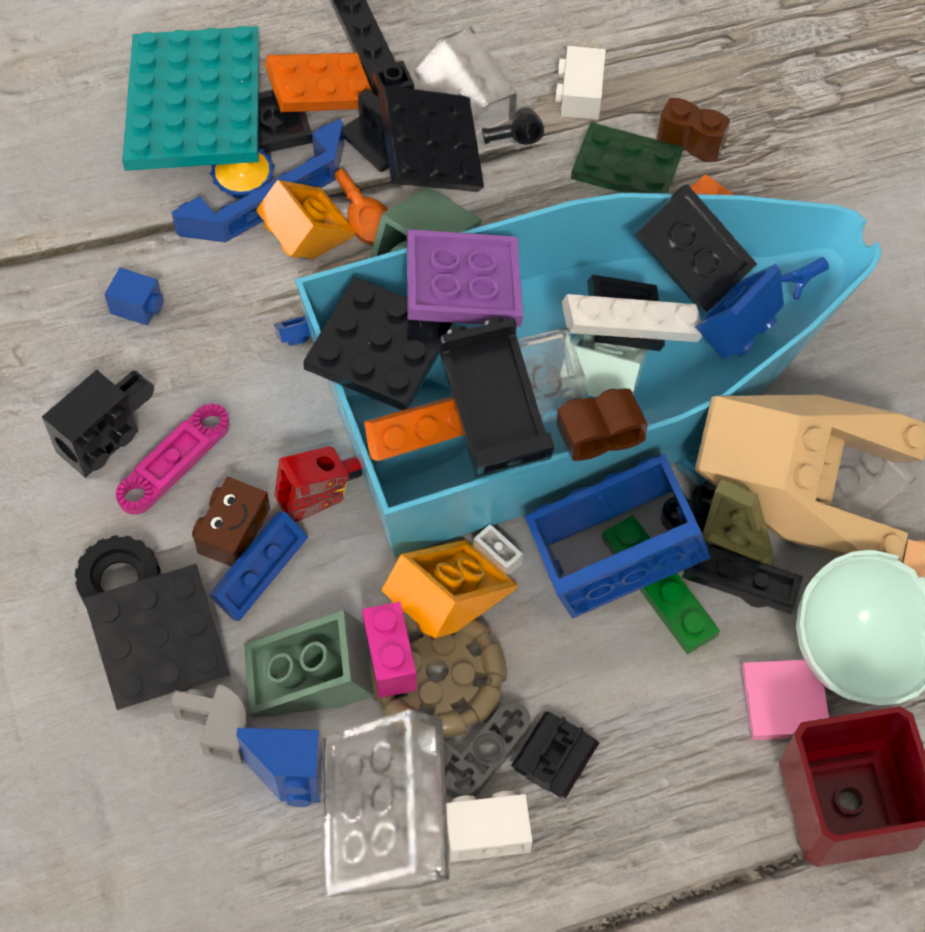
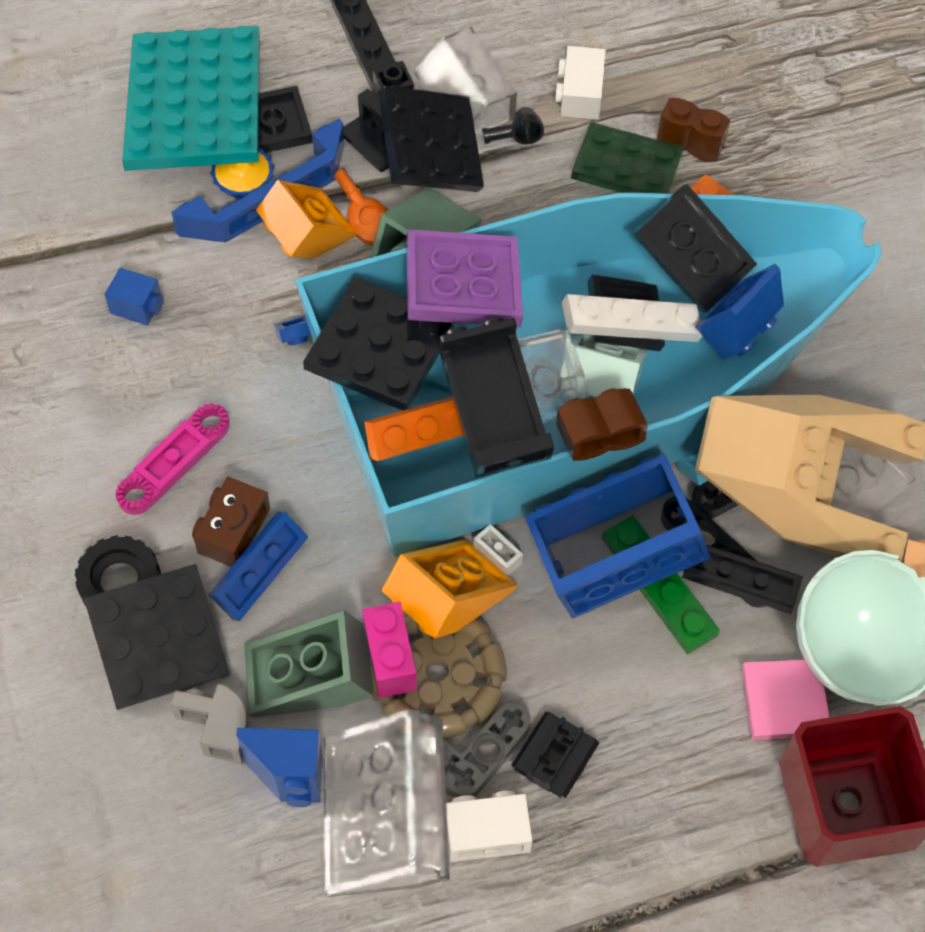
black brick [42,370,154,478] -> none
orange plate [264,53,372,112] -> none
red torso [274,446,362,523] -> none
olive wing [702,478,775,566] -> none
blue bar [781,257,829,300] -> none

